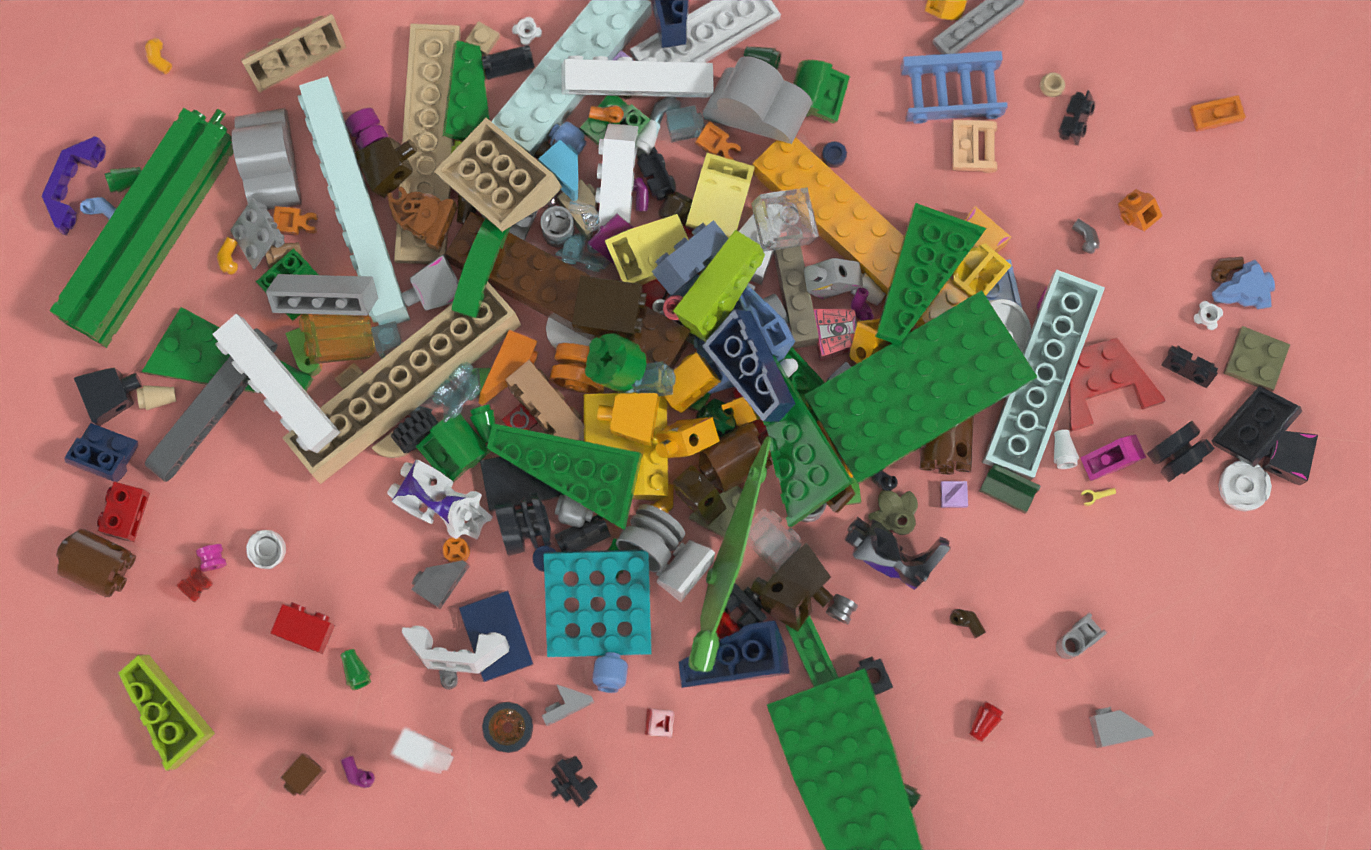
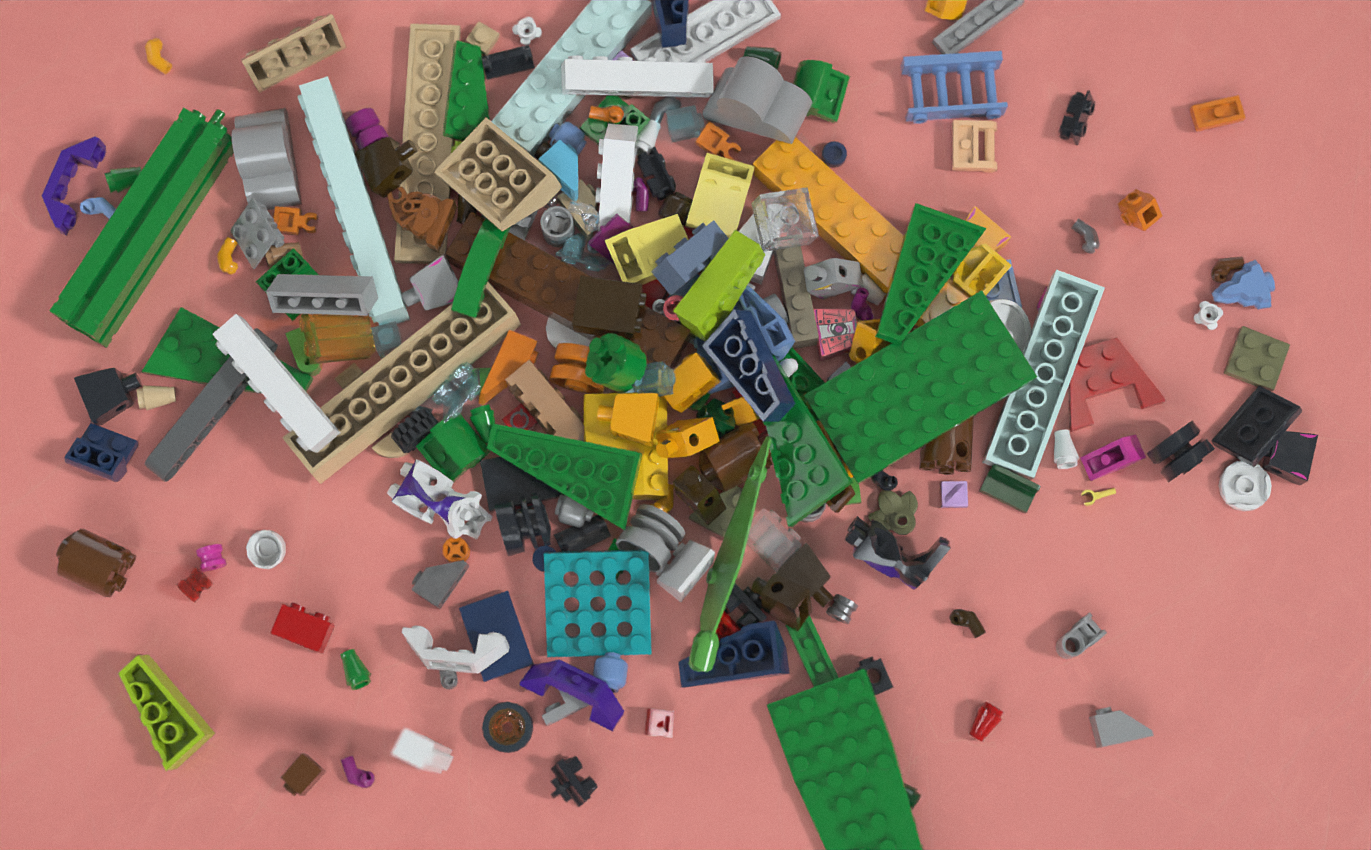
red brick [97,482,150,542] -> none
tan plate [1040,73,1065,97] -> none
black hinge [1161,345,1218,388] -> none
none -> dark purple slope [520,659,625,732]

